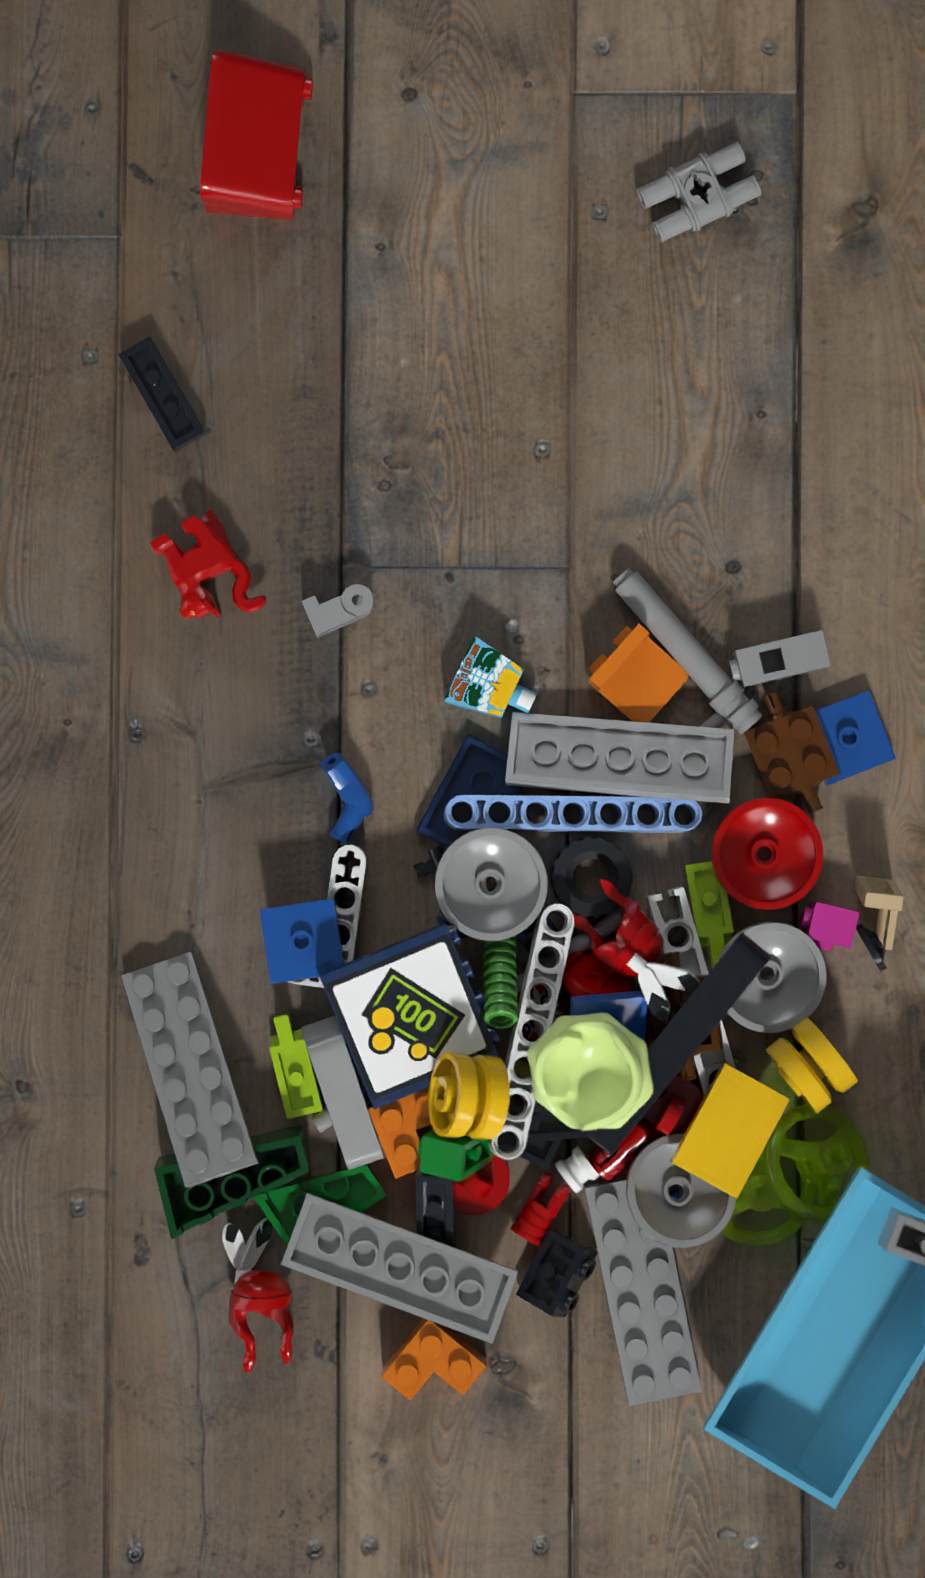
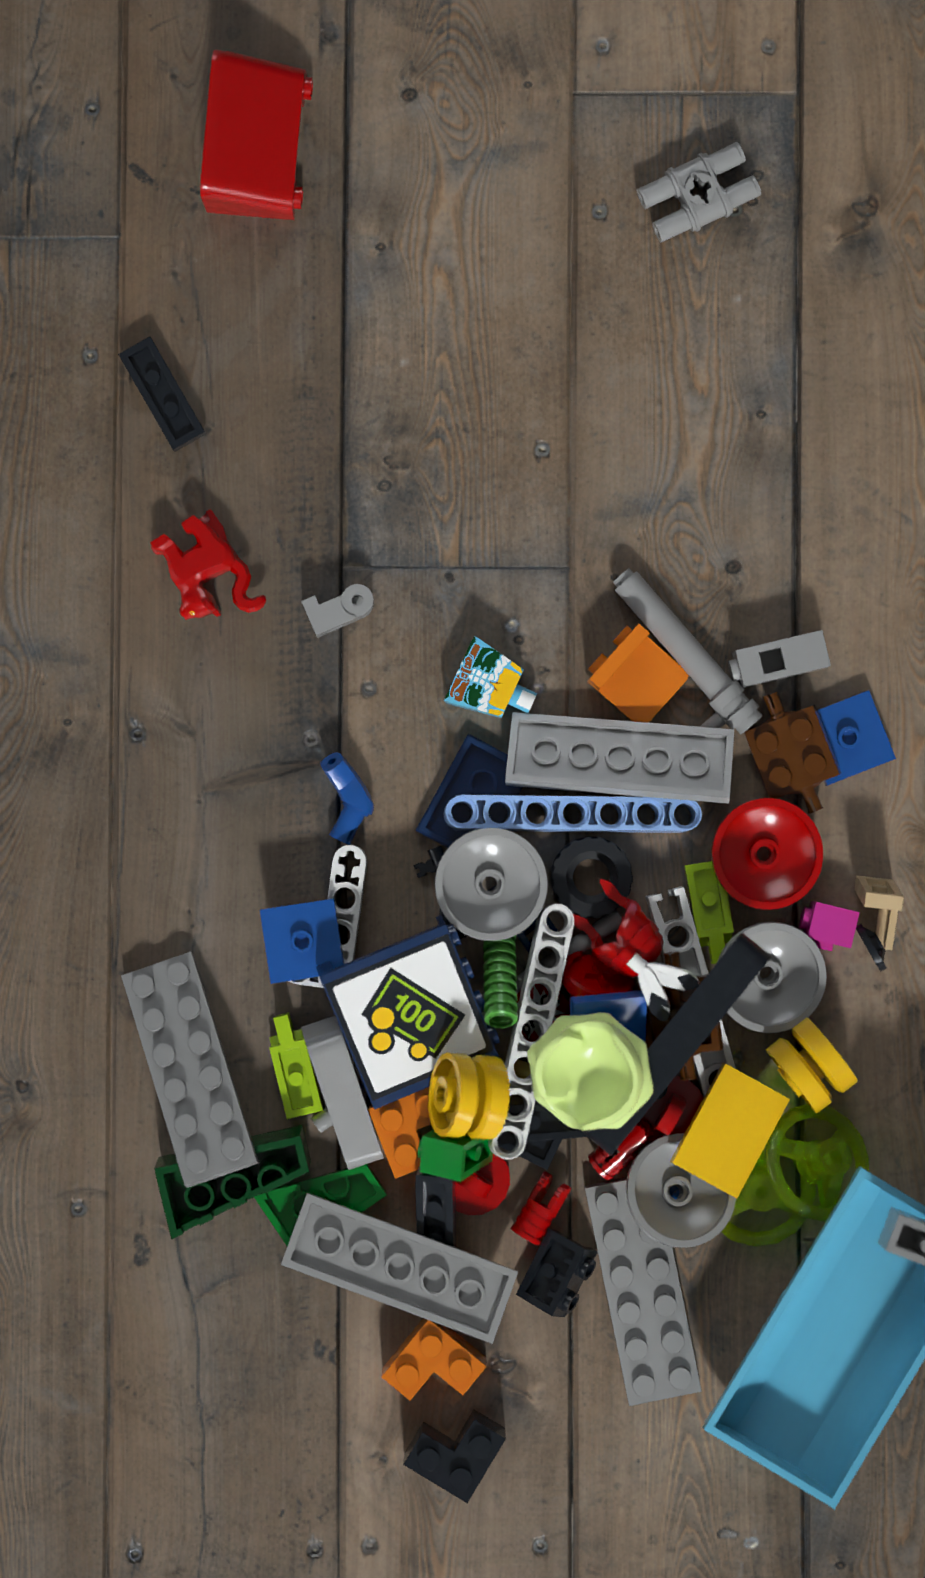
red hair [222,1217,294,1374] -> none
white wheel [554,1146,600,1194] -> none
none -> black brick [403,1409,506,1503]

